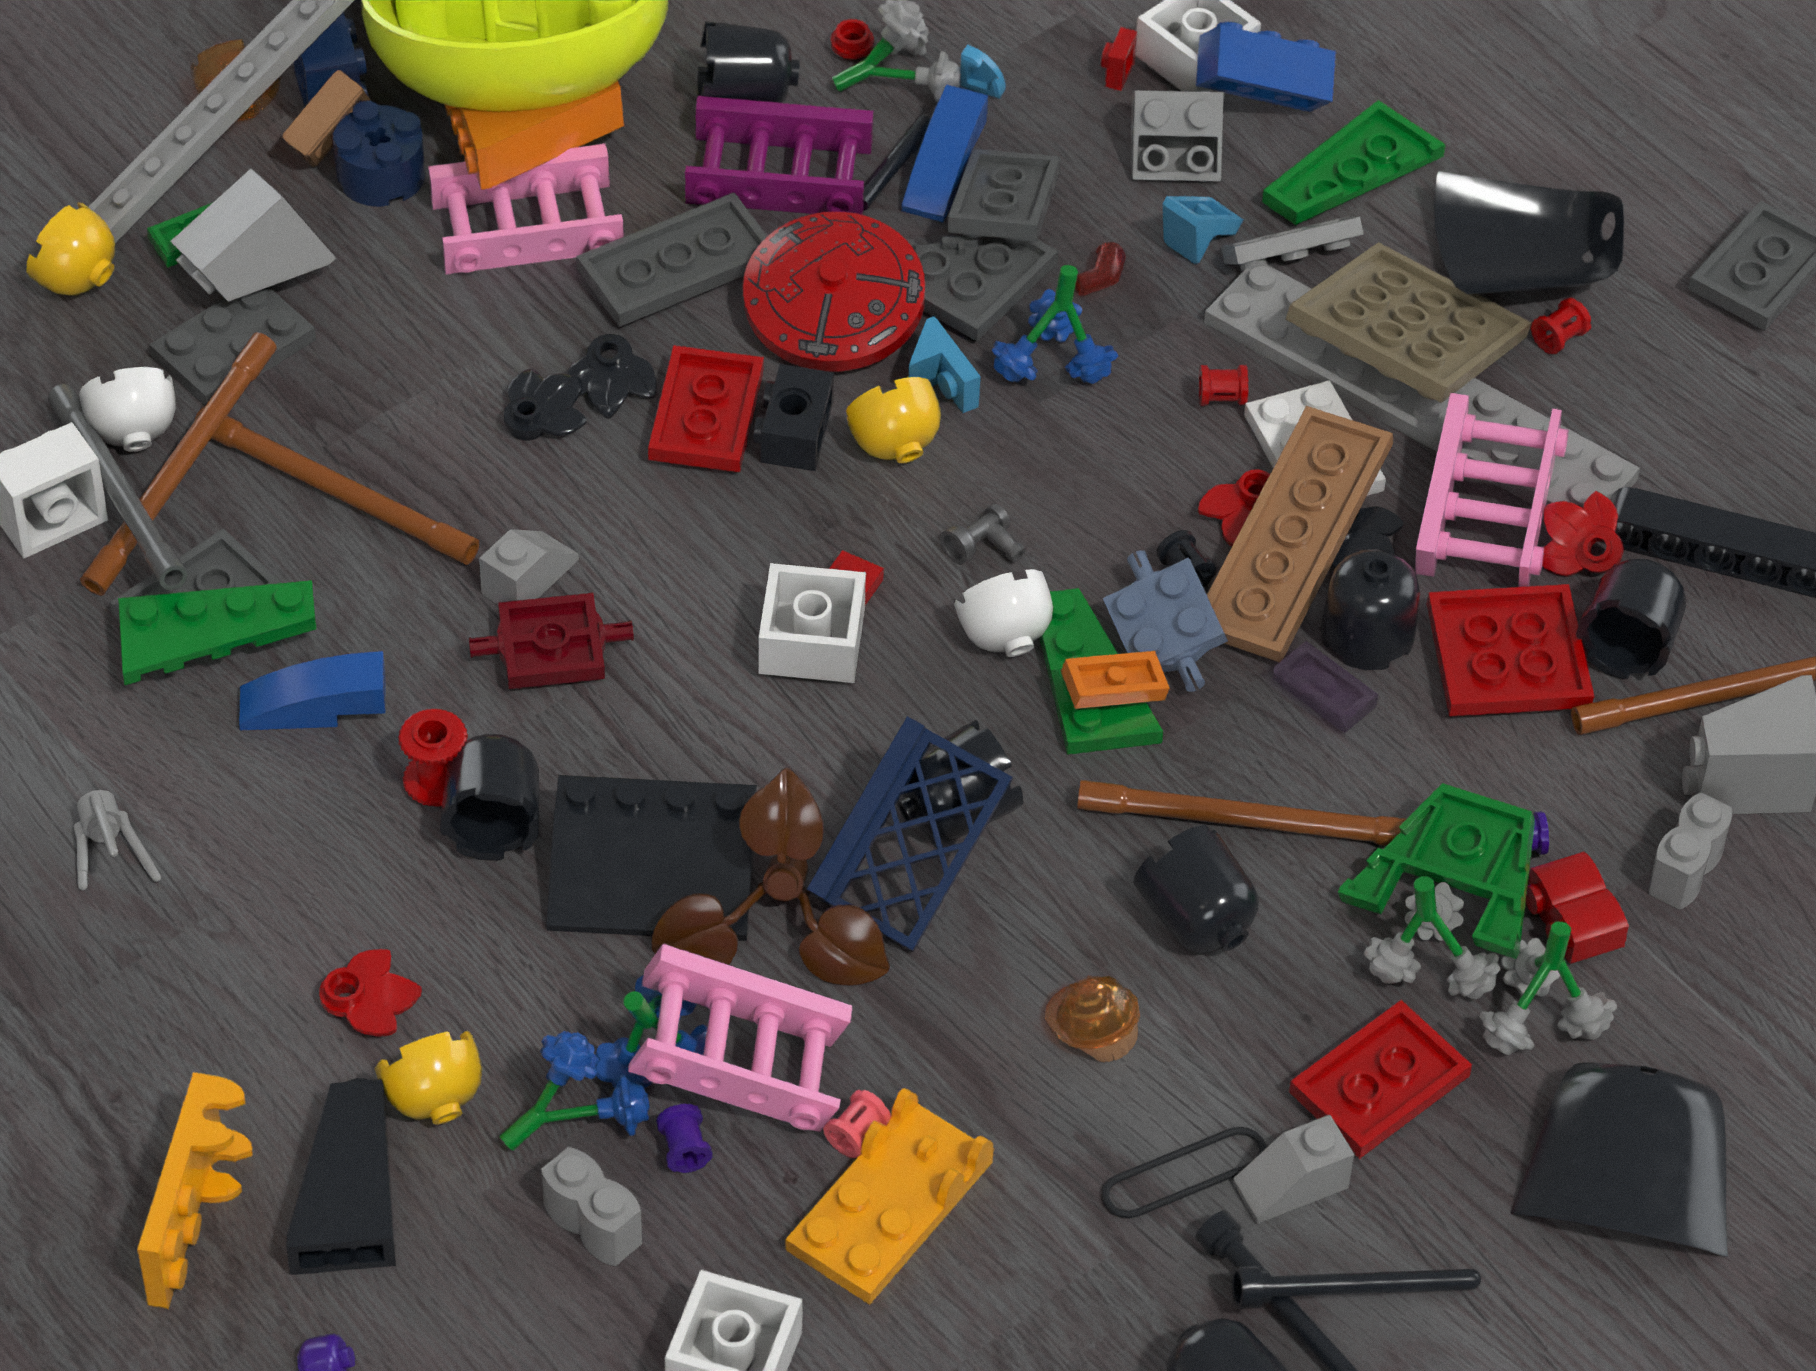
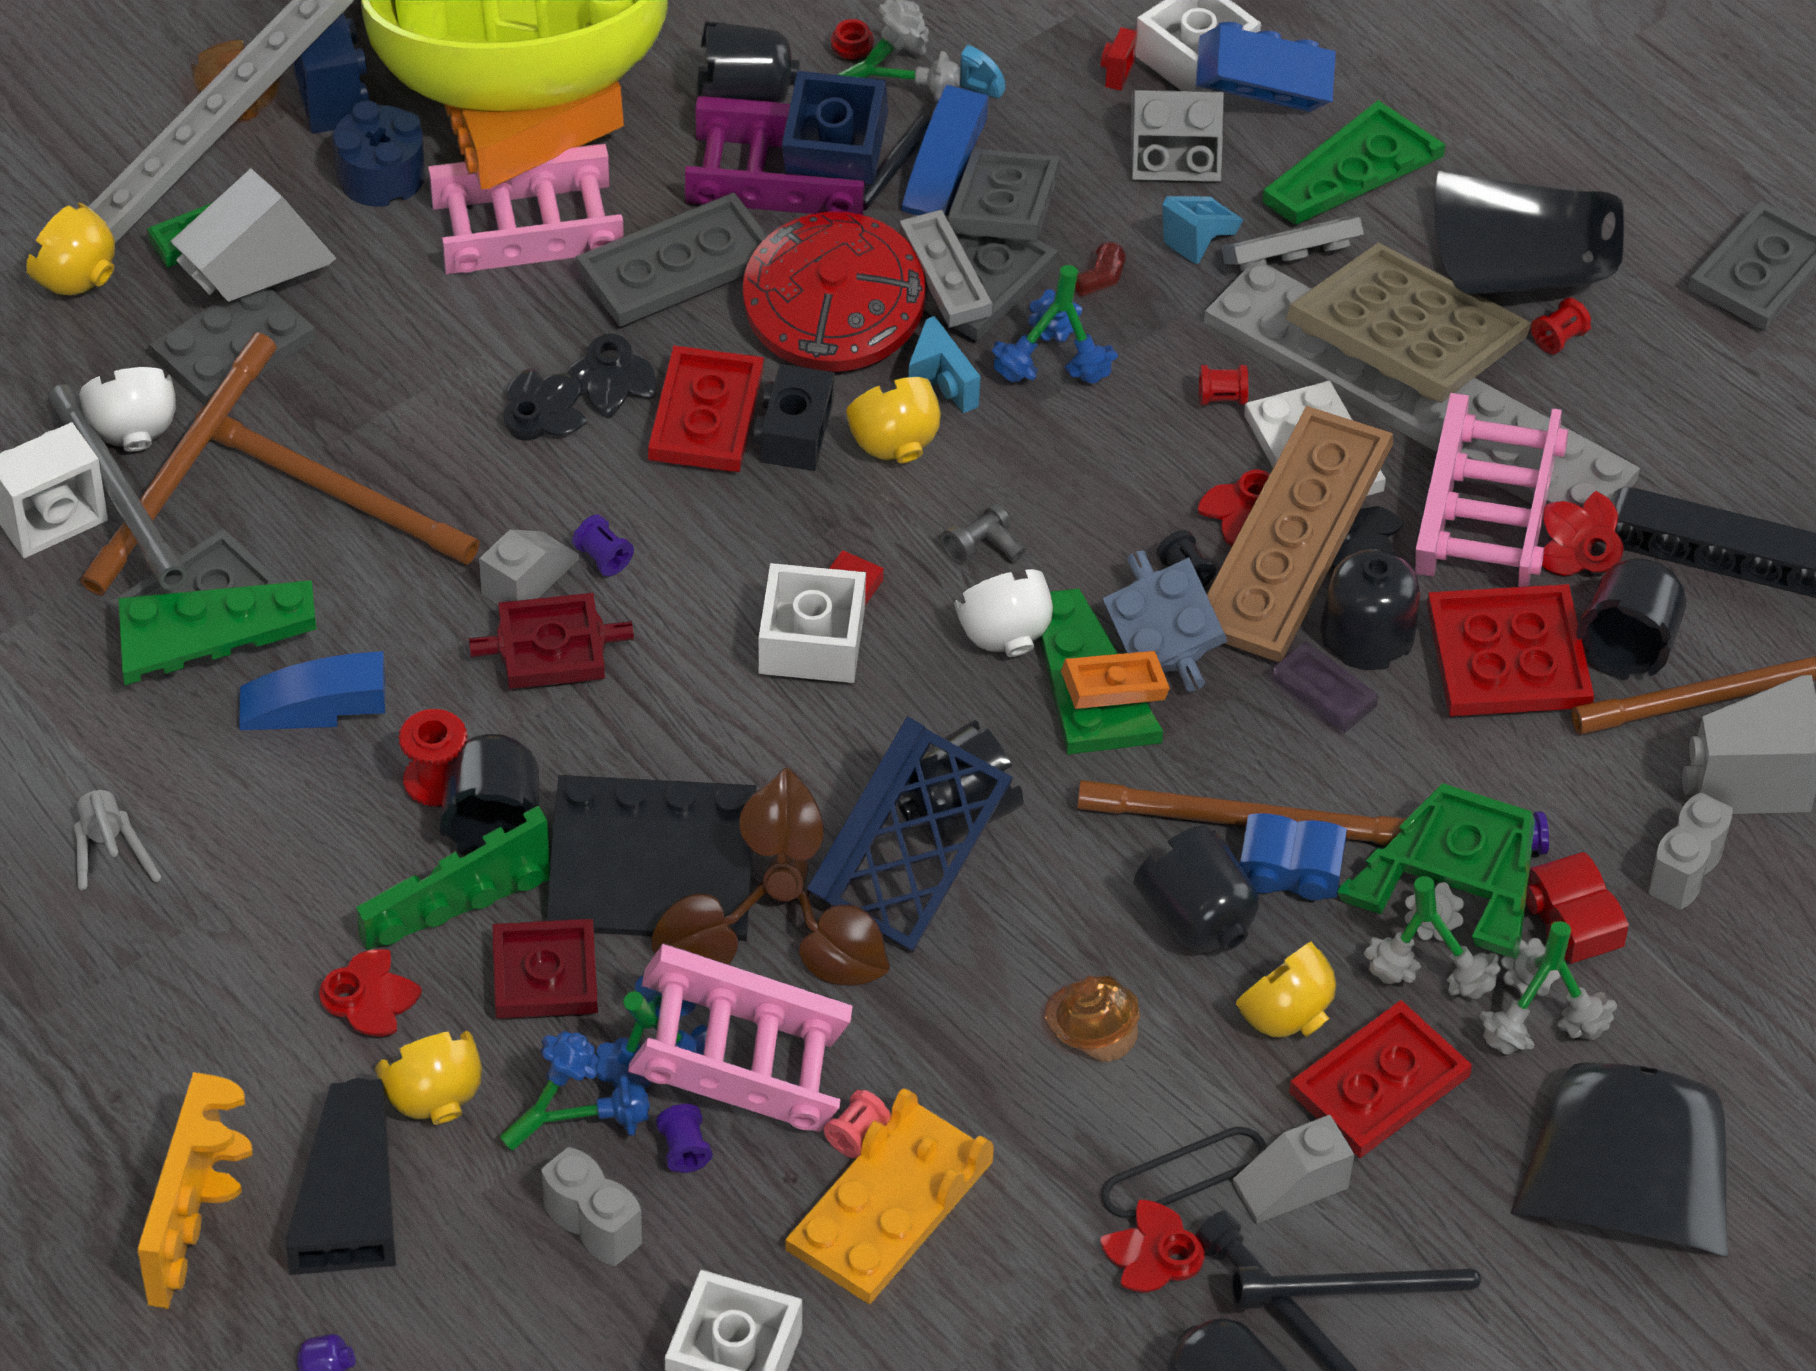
medium nougat slope [282,70,370,168] -> none
none -> green wing [356,806,550,950]
none -> dark red plate [492,919,598,1019]
none -> dark purple bush [572,514,634,577]
none -> dark blue brick [782,71,889,185]
none -> light grey plate [899,209,992,327]
none -> red plate [1100,1200,1204,1292]
none -> yellow cylinder [1236,942,1337,1038]
none -> blue brick [1240,813,1347,900]

